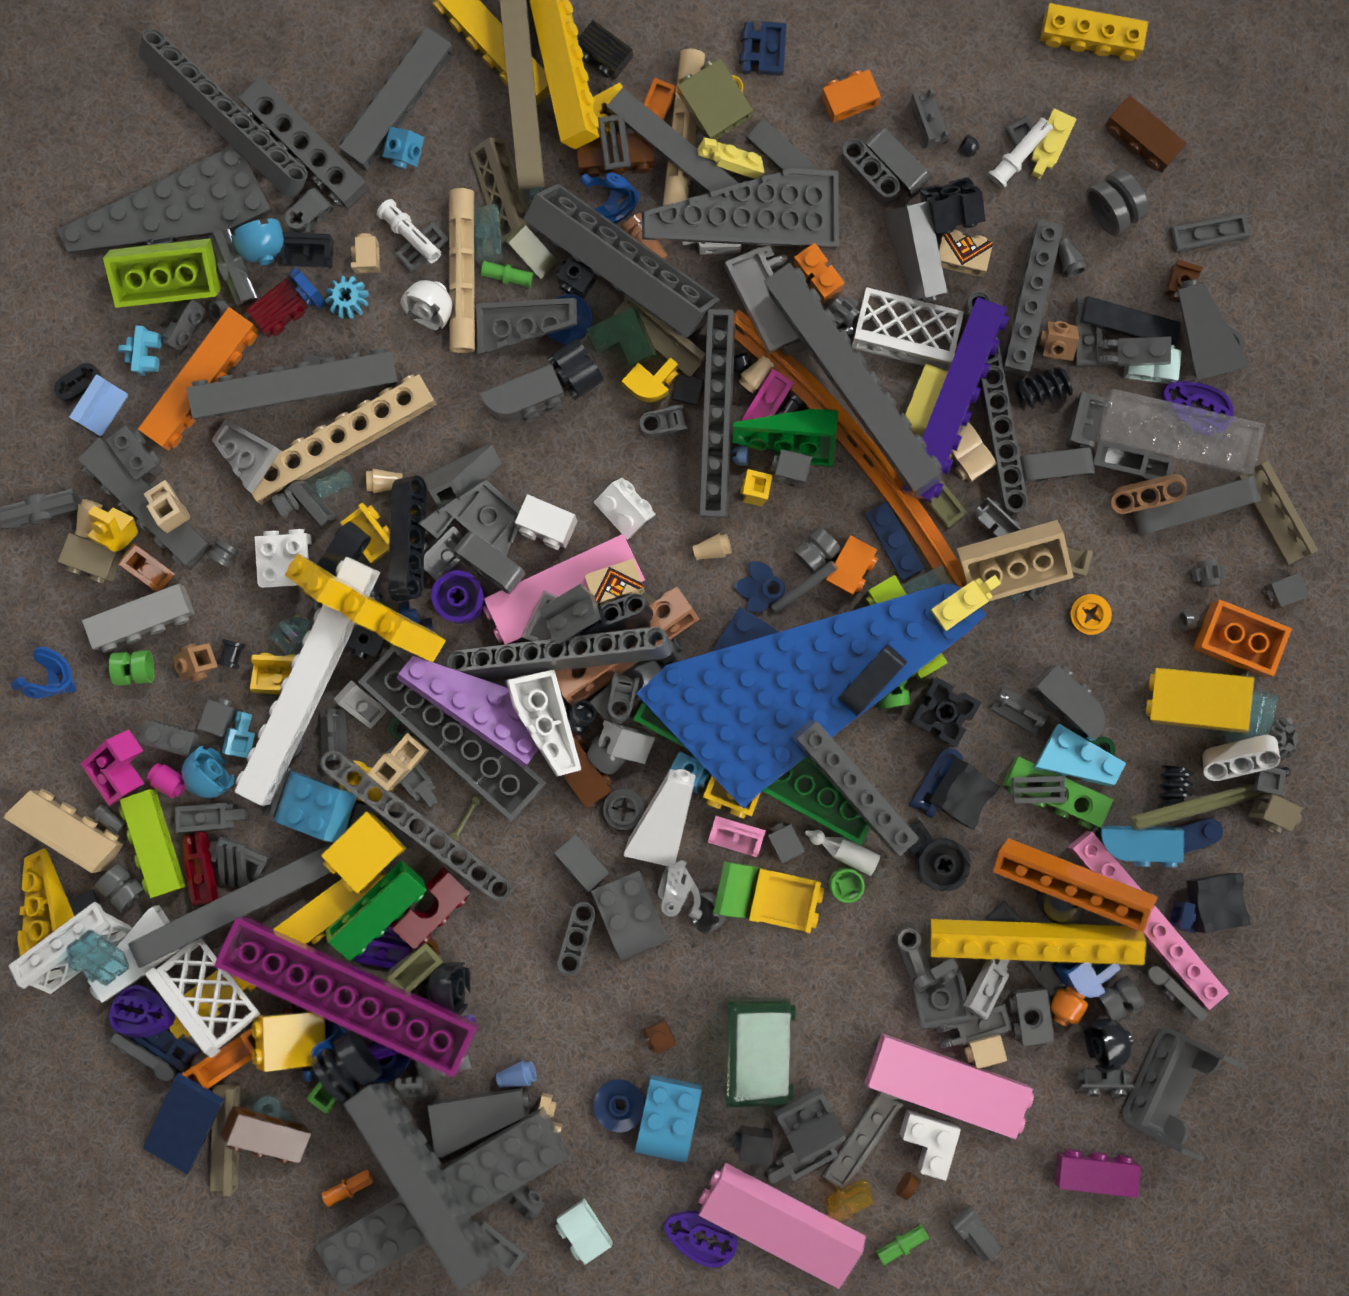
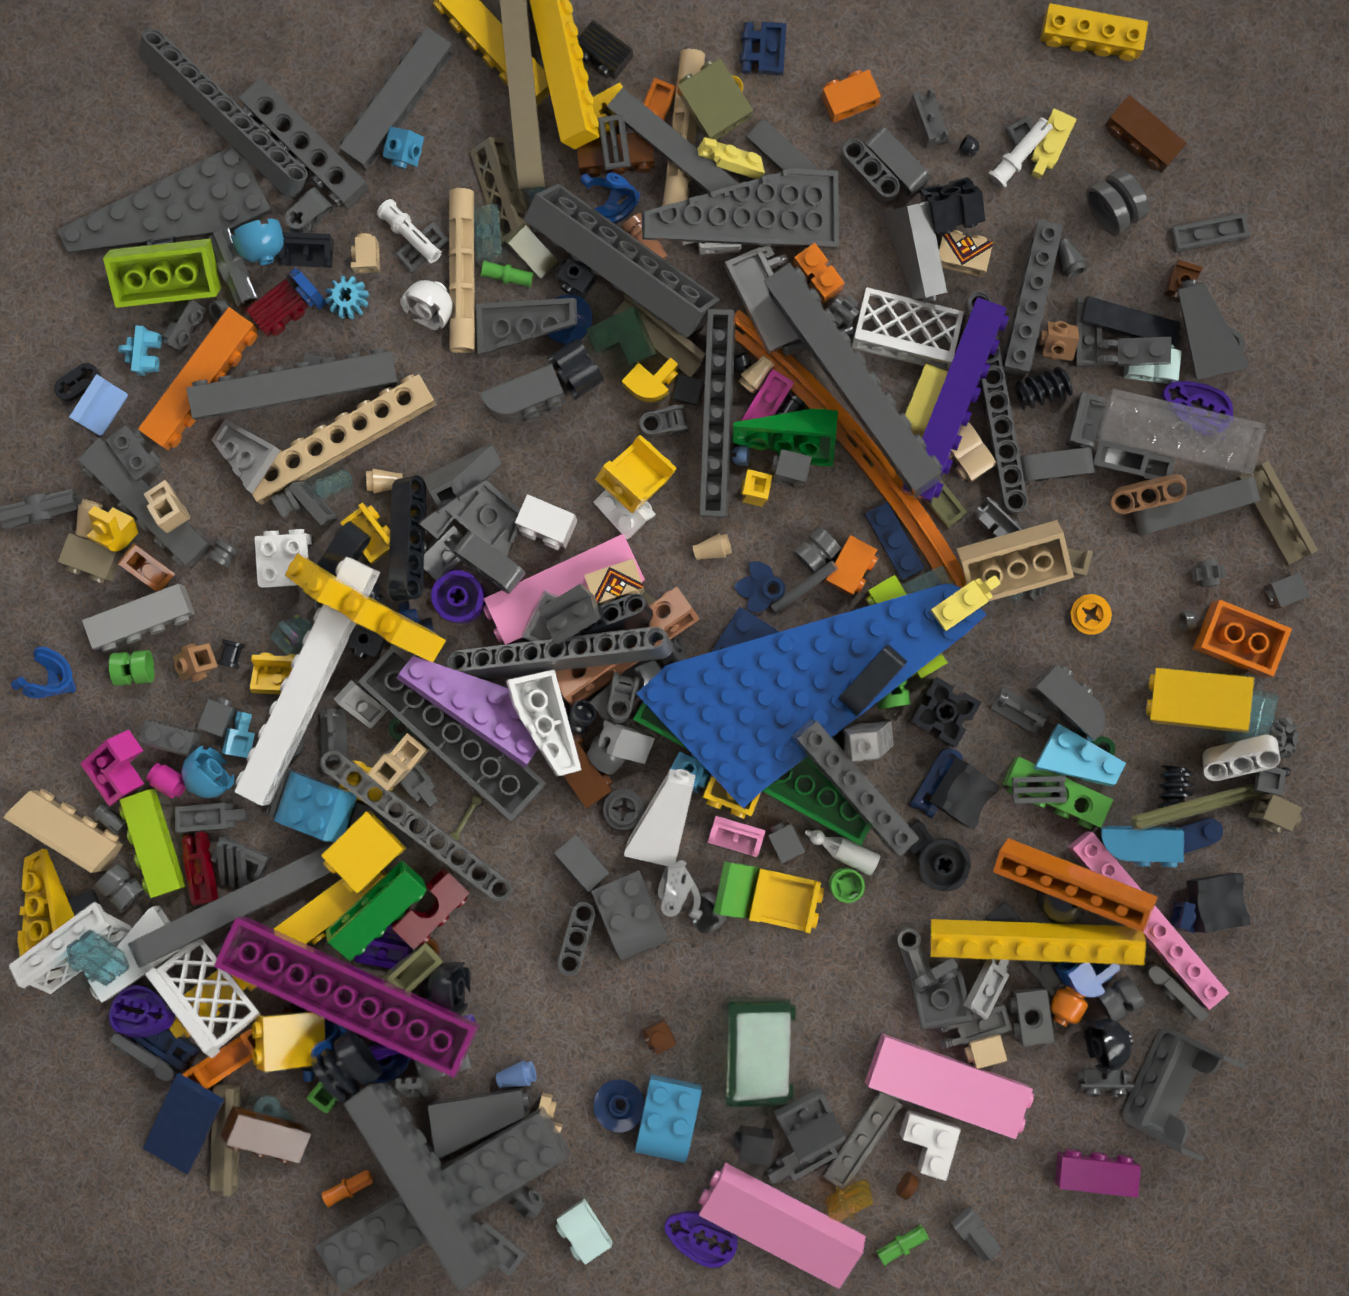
none -> yellow panel [595,435,676,514]
none -> light grey slope [840,720,894,761]

